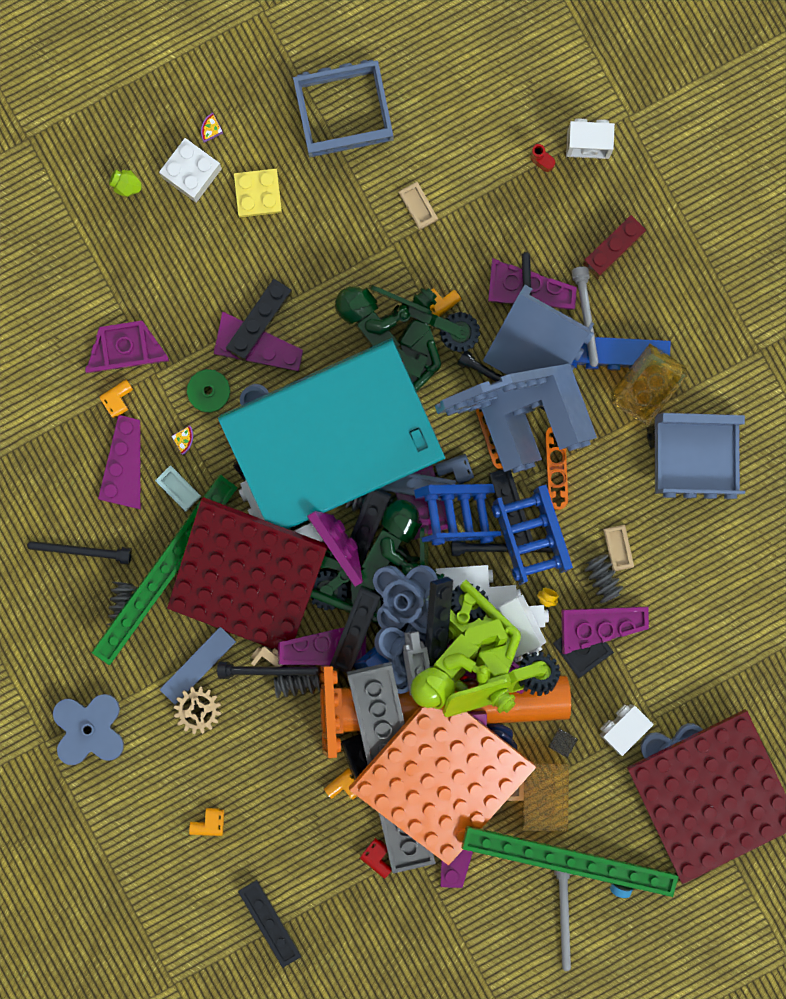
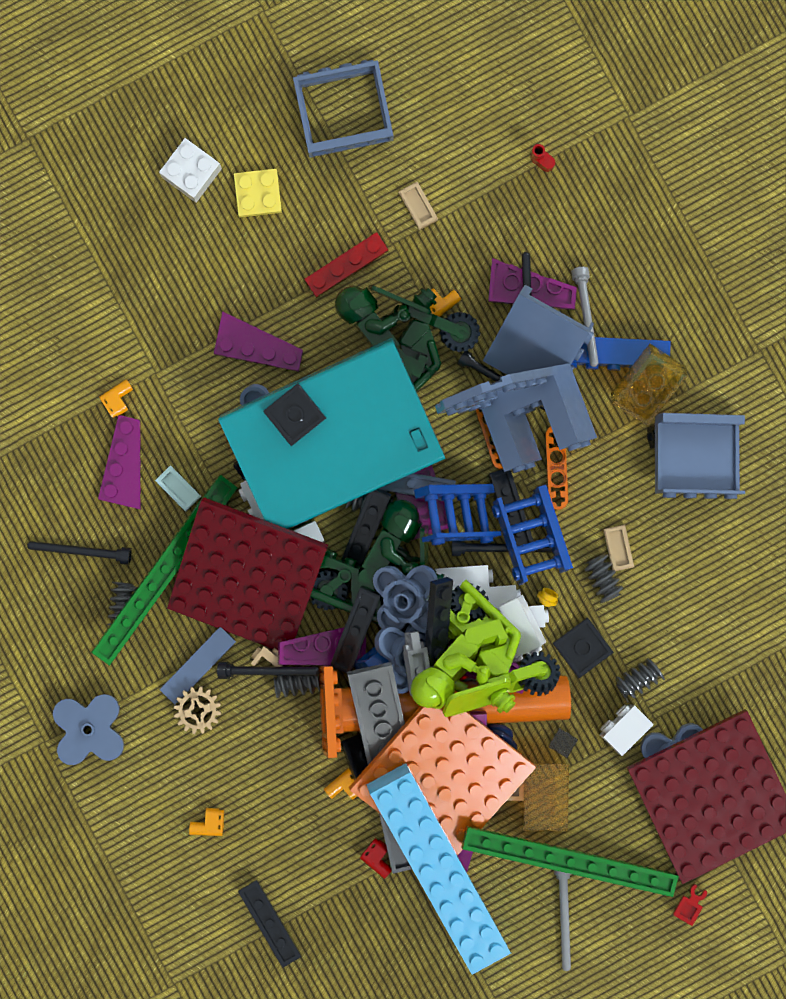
magenta wing [85,321,169,374] -> none
lime rock [109,169,142,197] -> none
tile [171,426,193,455] -> none
green plate [187,369,231,413] -> none
tile [201,113,223,143] -> none
black plate [226,279,292,361] -> none
magenta wing [307,511,363,587] -> none
sand blue piece [435,454,474,485] -> none
magenta wing [561,606,649,654] -> none
white brick [566,119,615,159] -> none
dark red brick [583,215,646,279] -> none
dark azure tile [610,883,633,898] -> none
none -> black tile [263,383,327,446]
none -> red plate [304,232,389,298]
none -> medium azure brick [366,763,511,975]
none -> dark grey piece [616,658,665,703]
none -> red plate [672,884,707,926]

